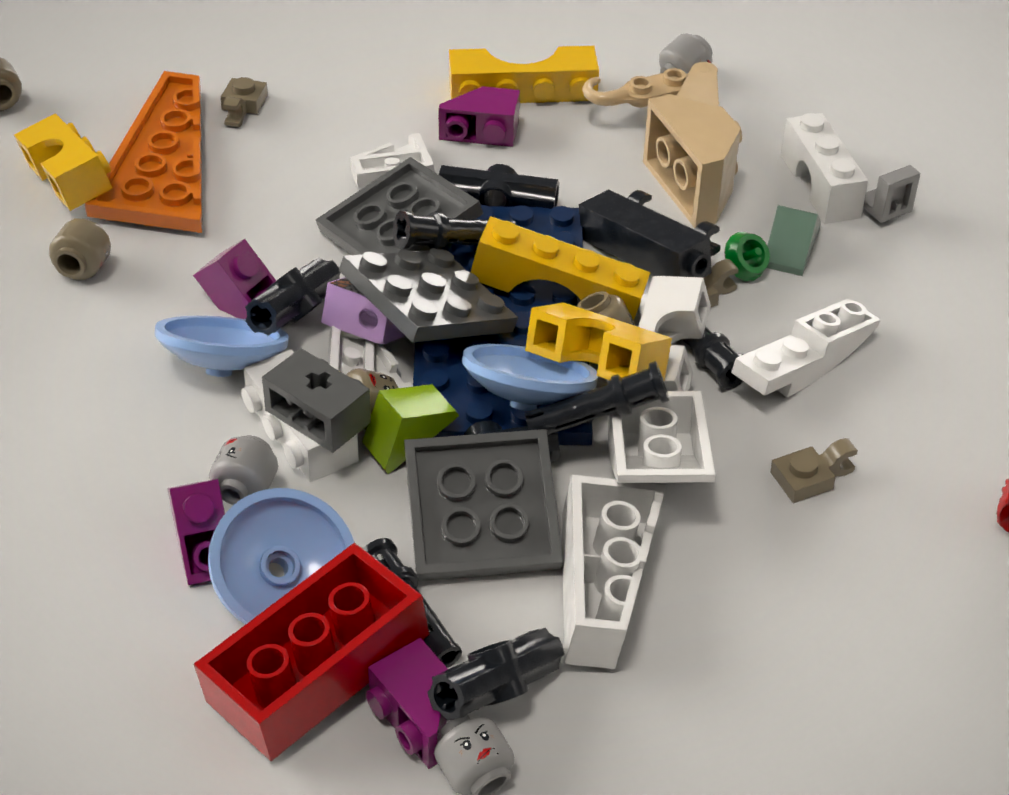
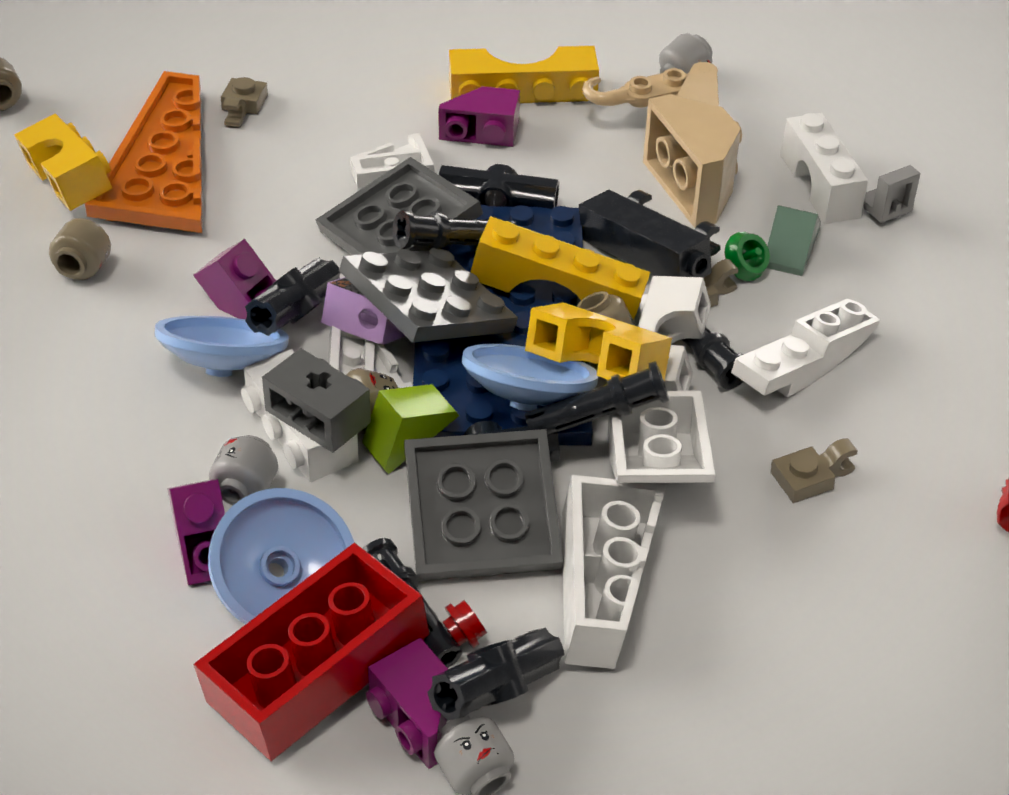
none -> red plate [442,600,487,649]

